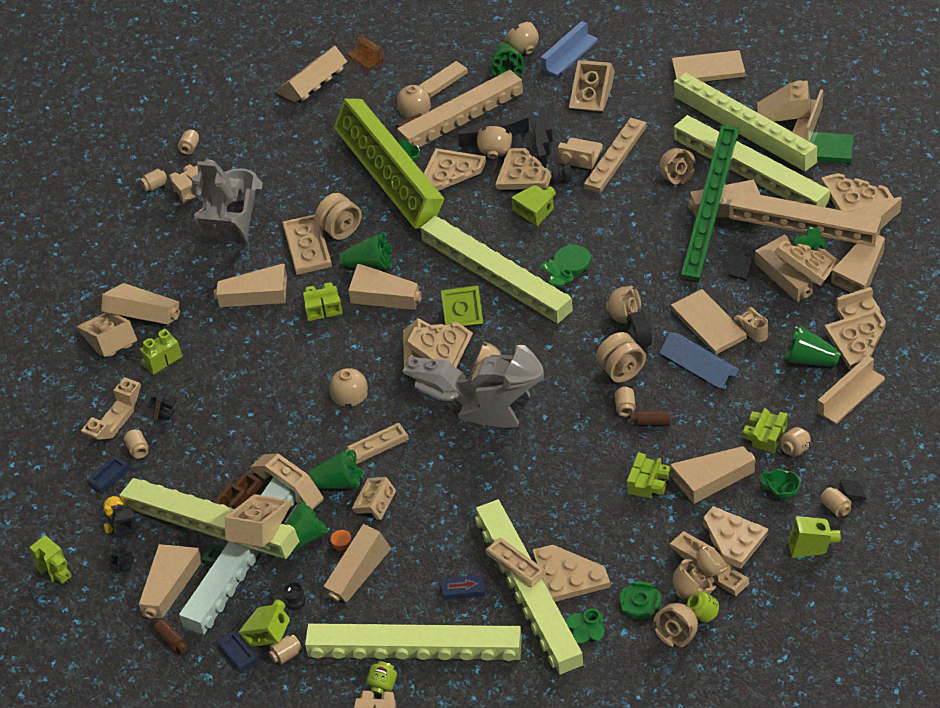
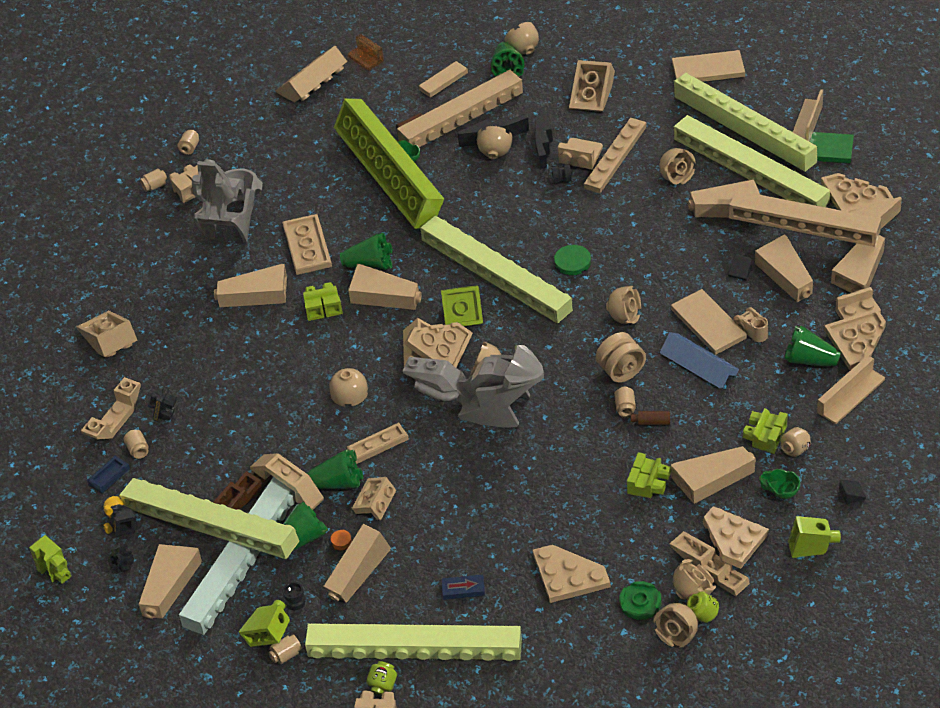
tan slope [101,283,180,324] -> none
lime hips [139,329,183,375] -> none
reddish brown cylinder [153,619,188,653] -> none
dark green tile [202,544,224,567] -> none
dark blue tile [217,631,258,673] -> none
tan slope [225,494,291,548] -> none
tan wheel [315,193,362,240] -> none
tan cylinder [397,85,431,118] -> none
tan plate [424,148,486,191] -> none
yellowish green brick [474,499,583,675] -> none
tan tile [486,537,546,588] -> none
tan plate [495,148,551,190] -> none
lime torso [512,185,556,226] -> none
green plate [540,259,574,286] -> none
medium blue panel [541,21,598,77] -> none
green plate [565,608,605,644] -> none
black tyre [627,311,652,348] -> none
green plate [681,125,739,282] -> none
tan hair [697,545,728,576] -> none
tan slope [757,80,811,122] -> none
tan plate [774,240,840,286] -> none
green plate [793,226,827,251] -> none
tan brick [821,487,851,517] -> none

